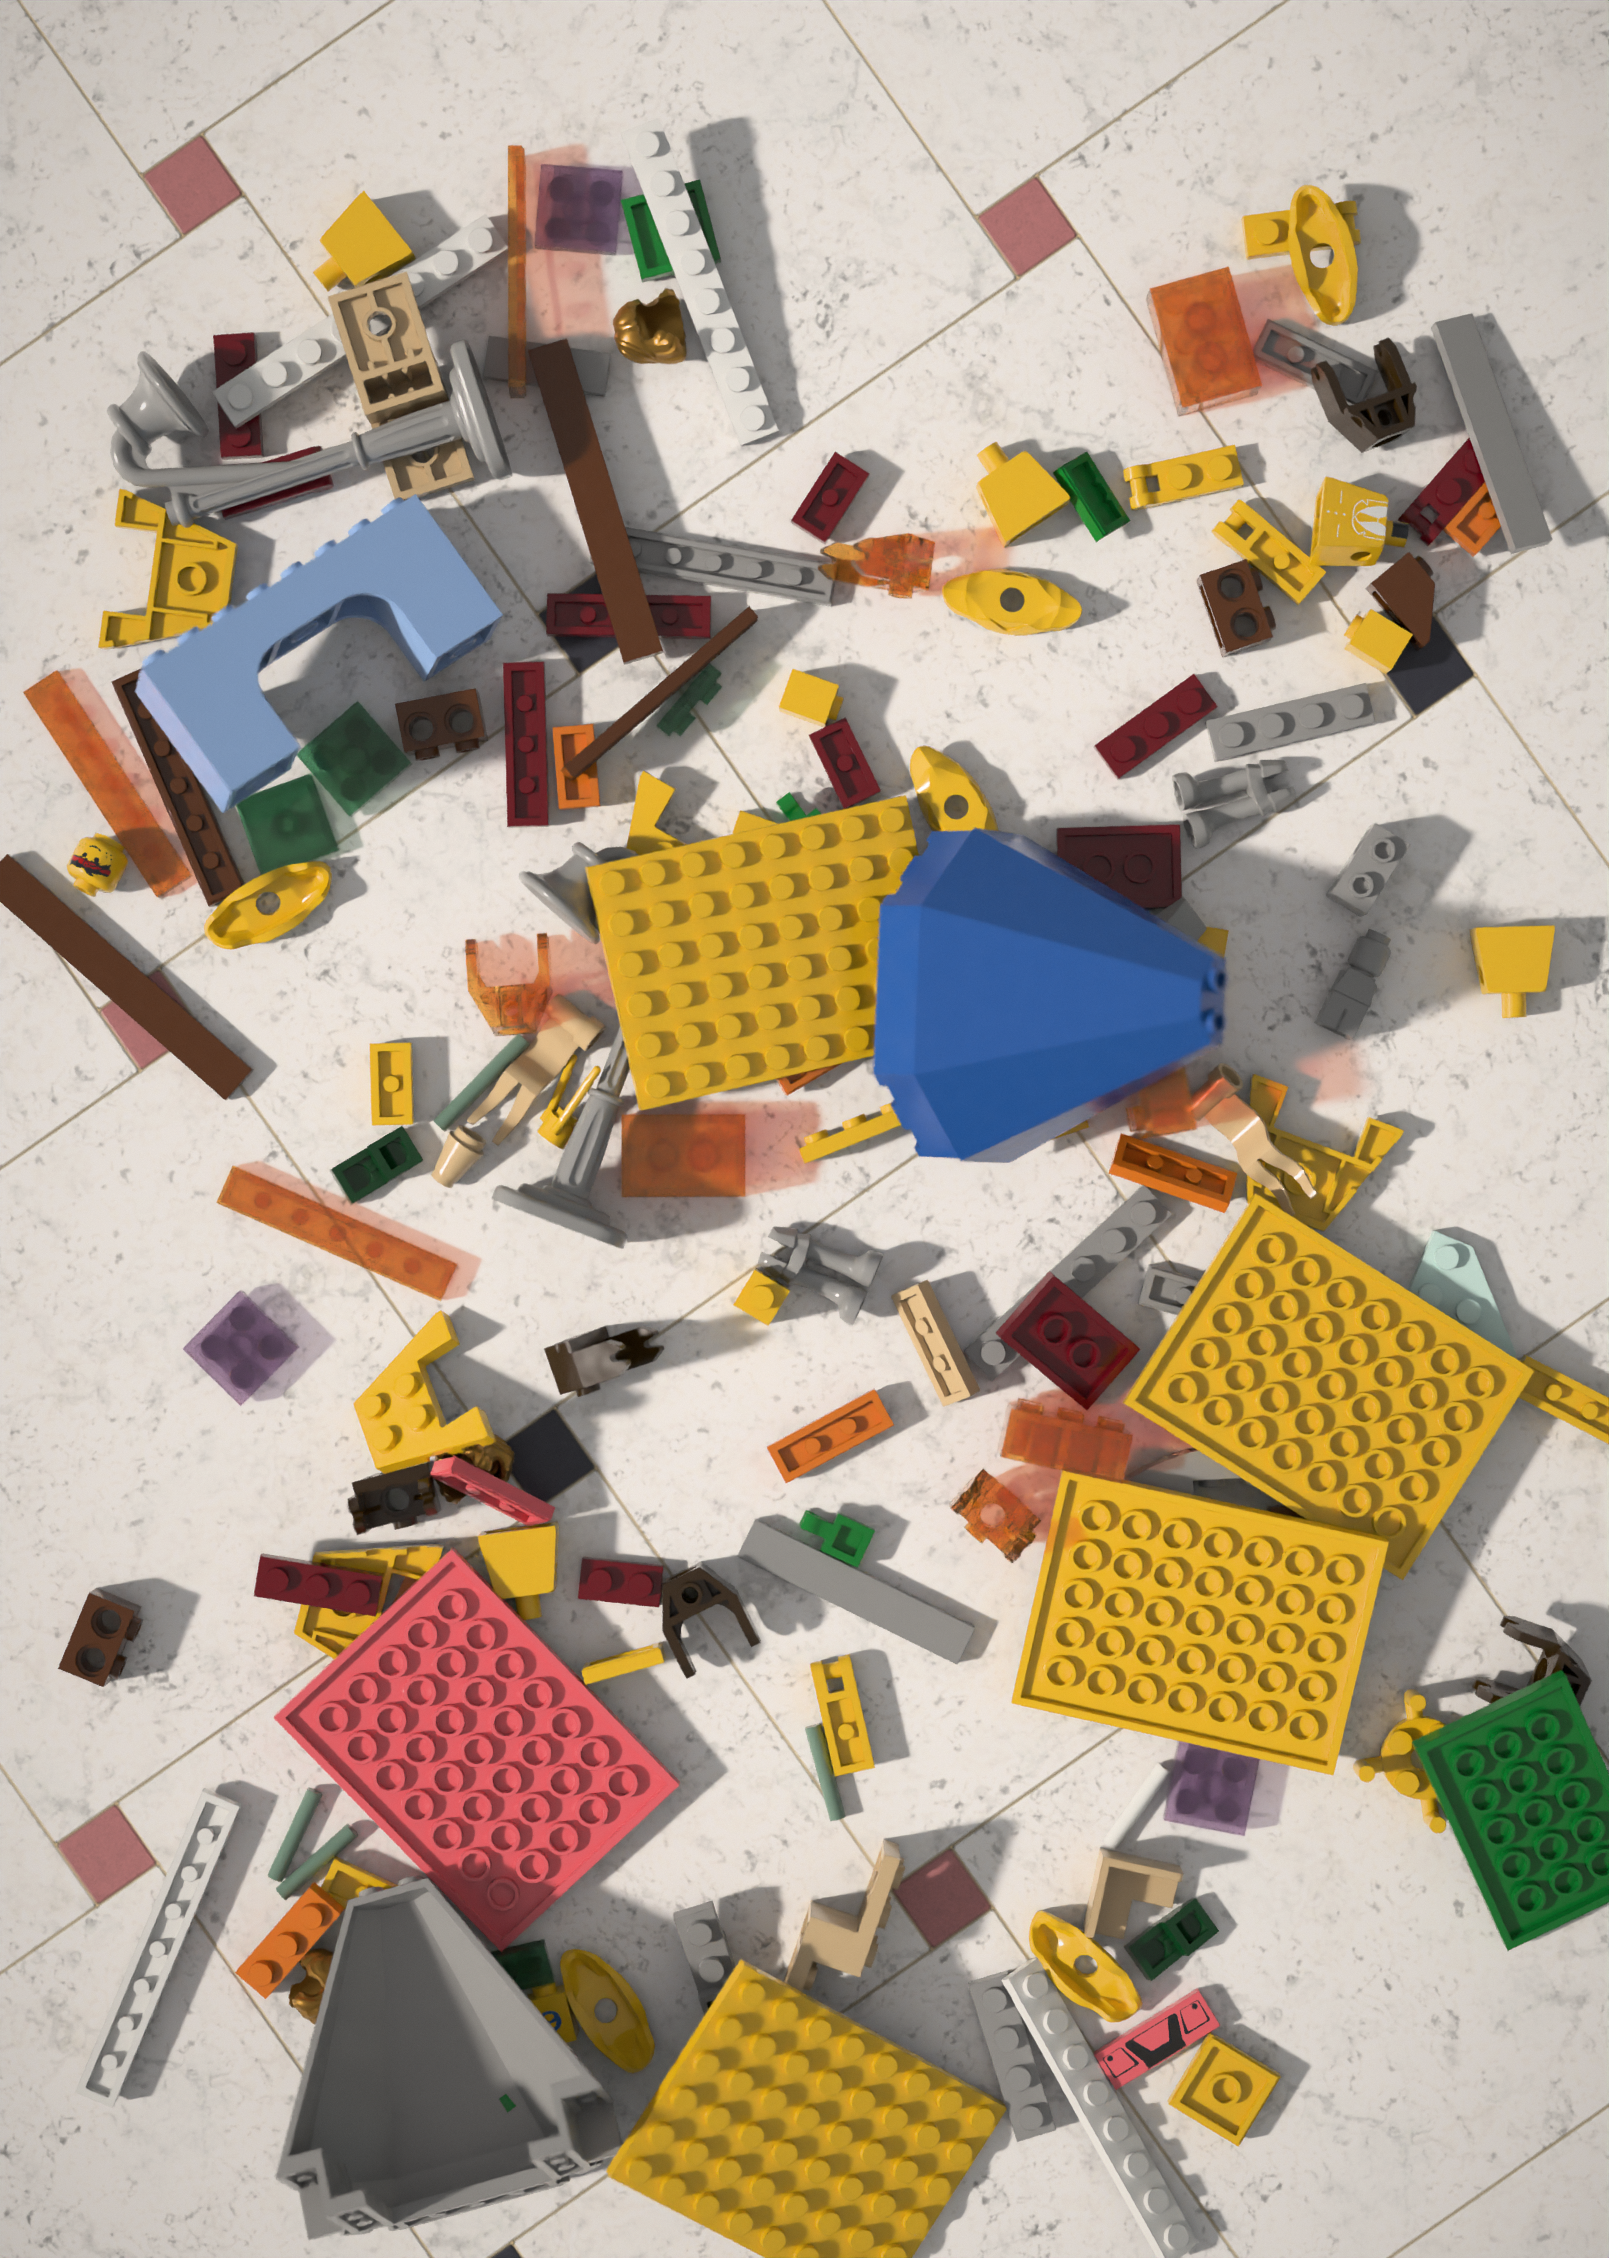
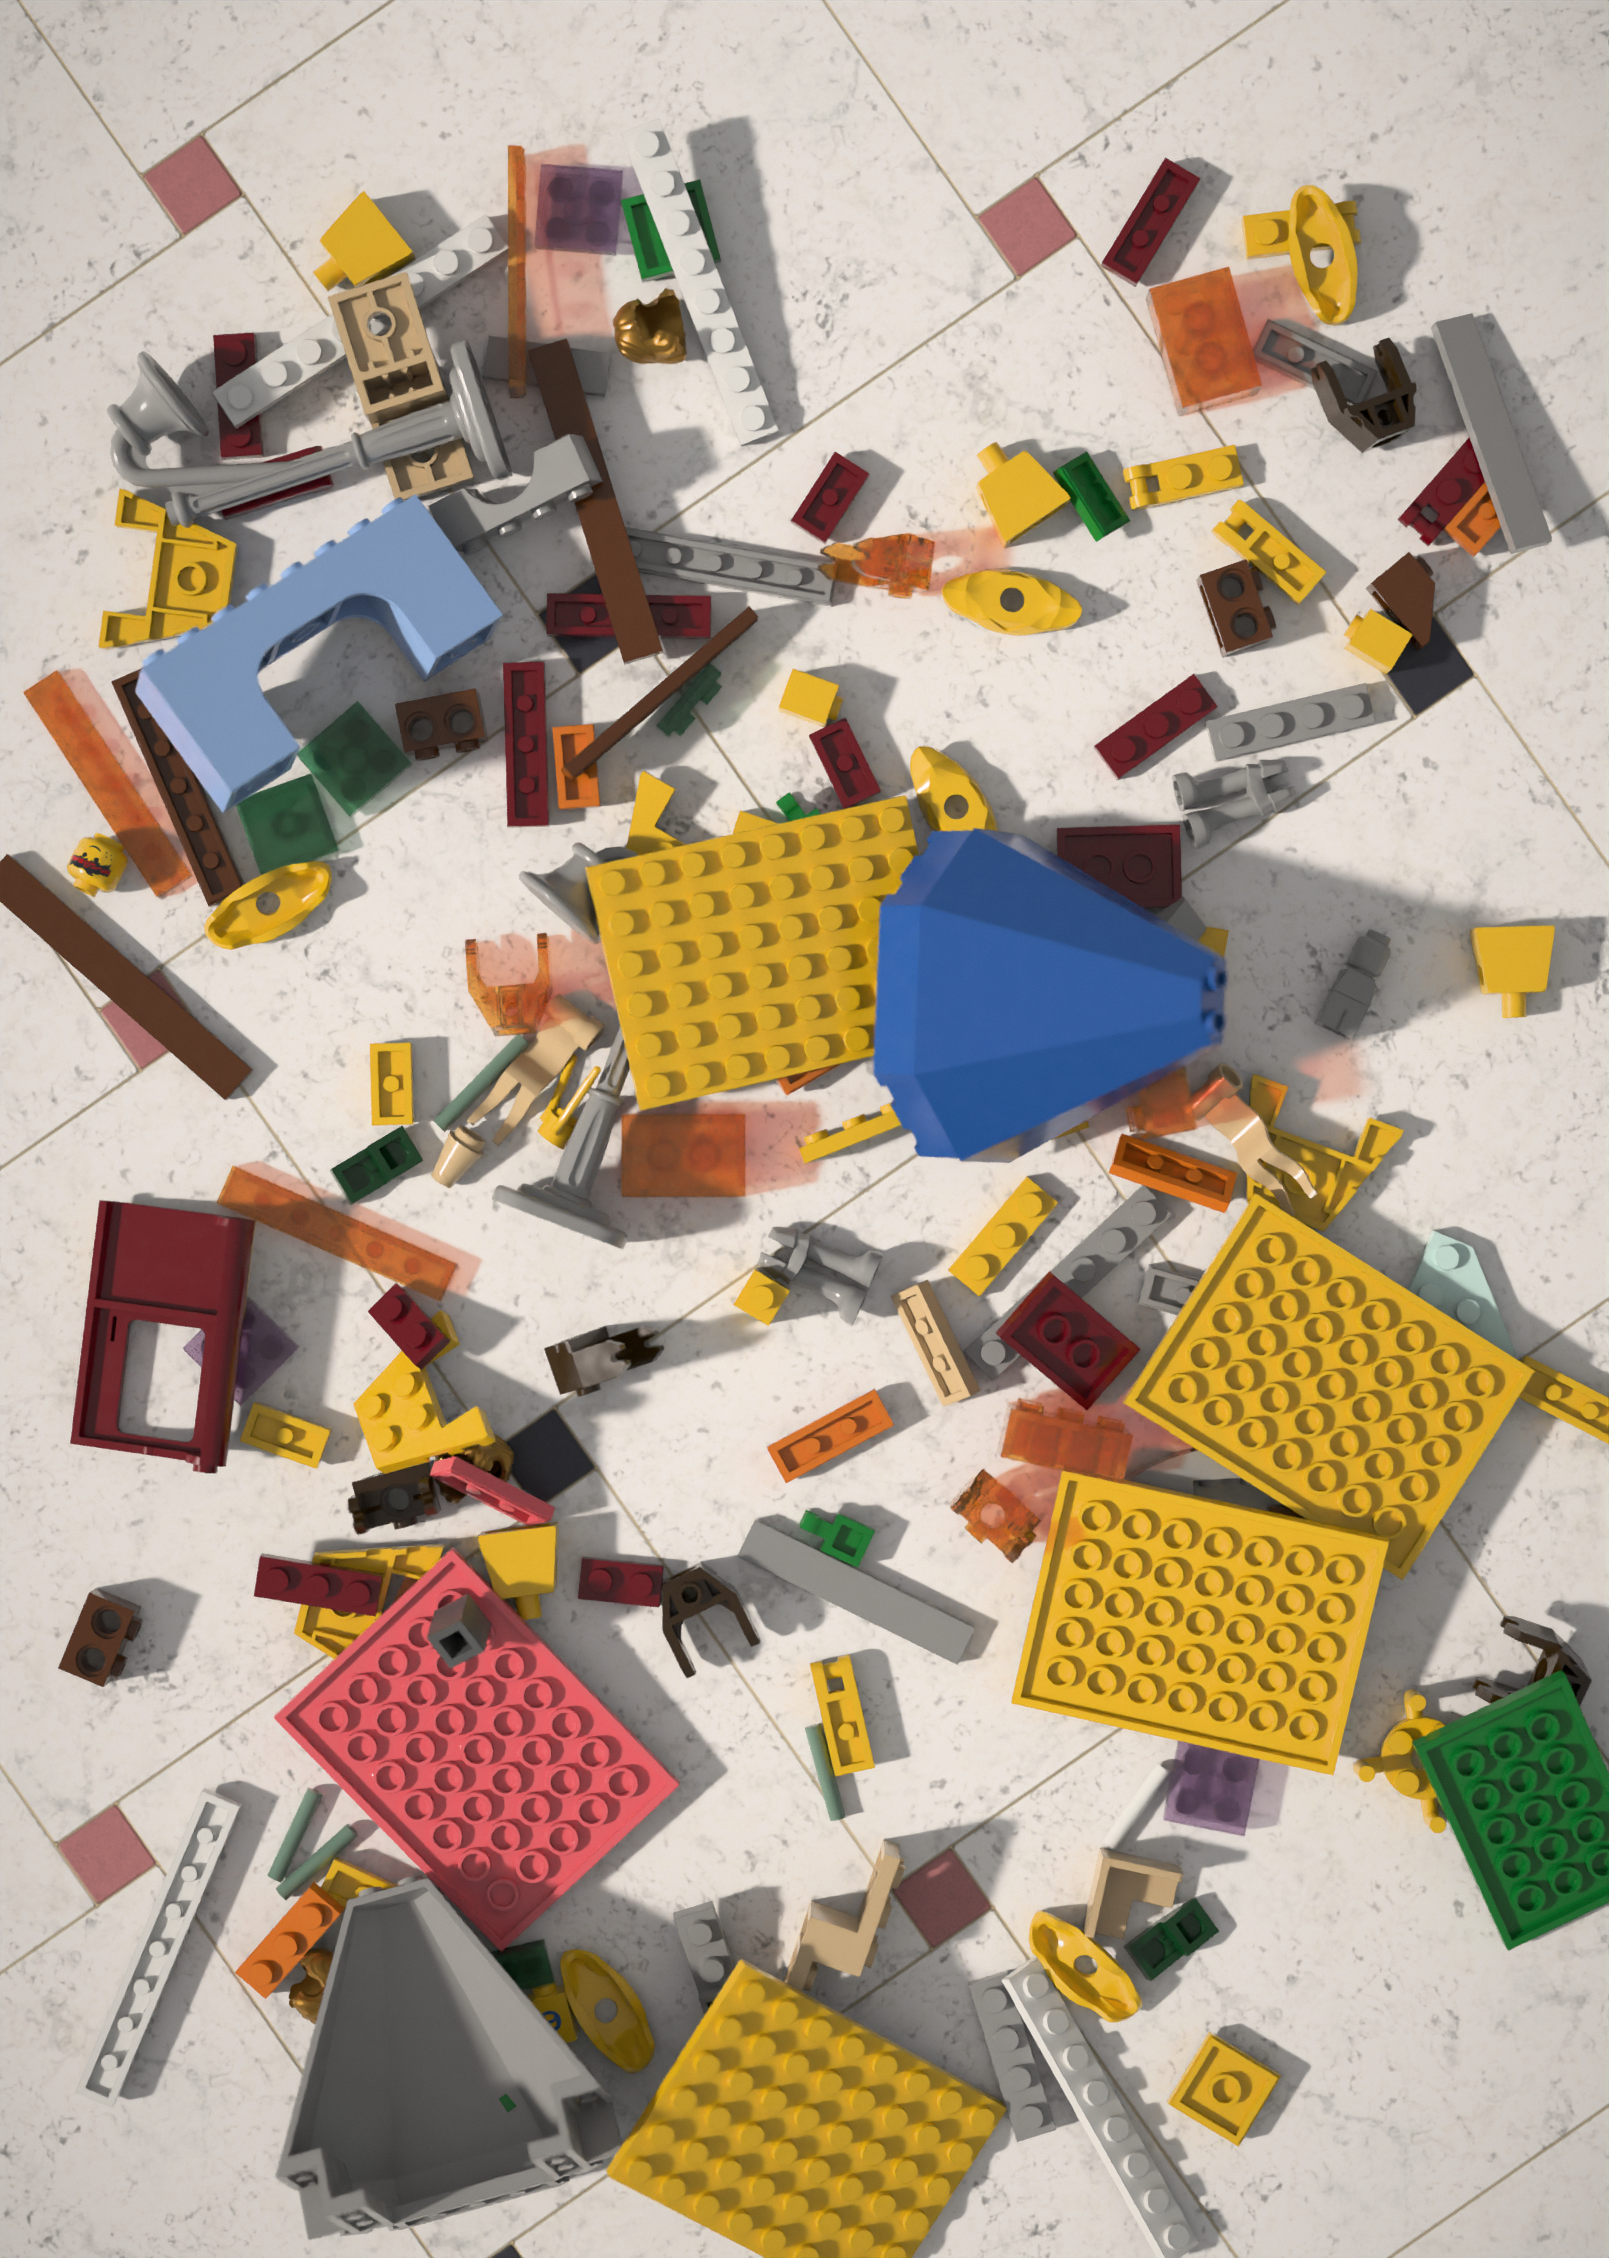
yellow tile [581,1642,666,1685] -> none
coral tile [1093,1988,1220,2090] -> none
yellow torso [1309,476,1409,566] -> none
light grey brick [1326,823,1411,917] -> none
none -> dark red piece [70,1200,256,1474]
none -> yellow plate [240,1402,332,1469]
none -> dark red plate [367,1283,450,1370]
none -> dark grey brick [427,1594,492,1669]
none -> light grey arch [429,434,603,555]
none -> yellow plate [948,1176,1058,1297]
none -> dark red plate [1101,157,1201,287]

